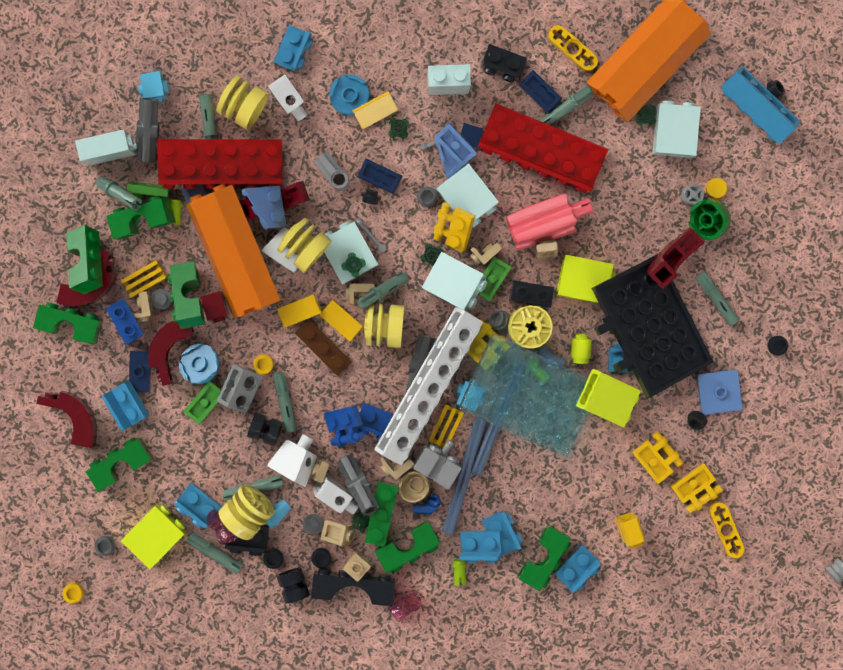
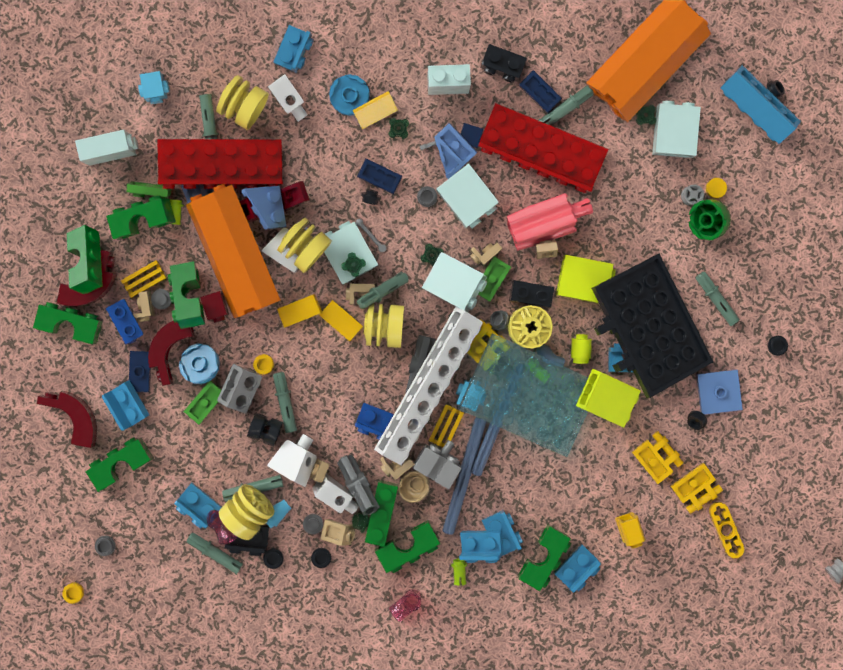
sand green axle [95,176,142,211] -> none
neon yellow brick [121,503,187,569] -> none
dark grey piece [136,97,159,162] -> none
black wheel [276,567,310,604] -> none
reddish brown plate [295,319,352,376] -> none
black arch [311,568,395,606] -> none
light grey piece [314,151,350,191] -> none
blue plate [324,405,364,447] -> none
tan bracket [343,549,372,581] -> none
blue arm [413,495,441,515] -> none
yellow plate [433,203,475,253] -> none
yellow beam [548,25,598,72] -> none
dark red arch [647,227,705,289] -> none

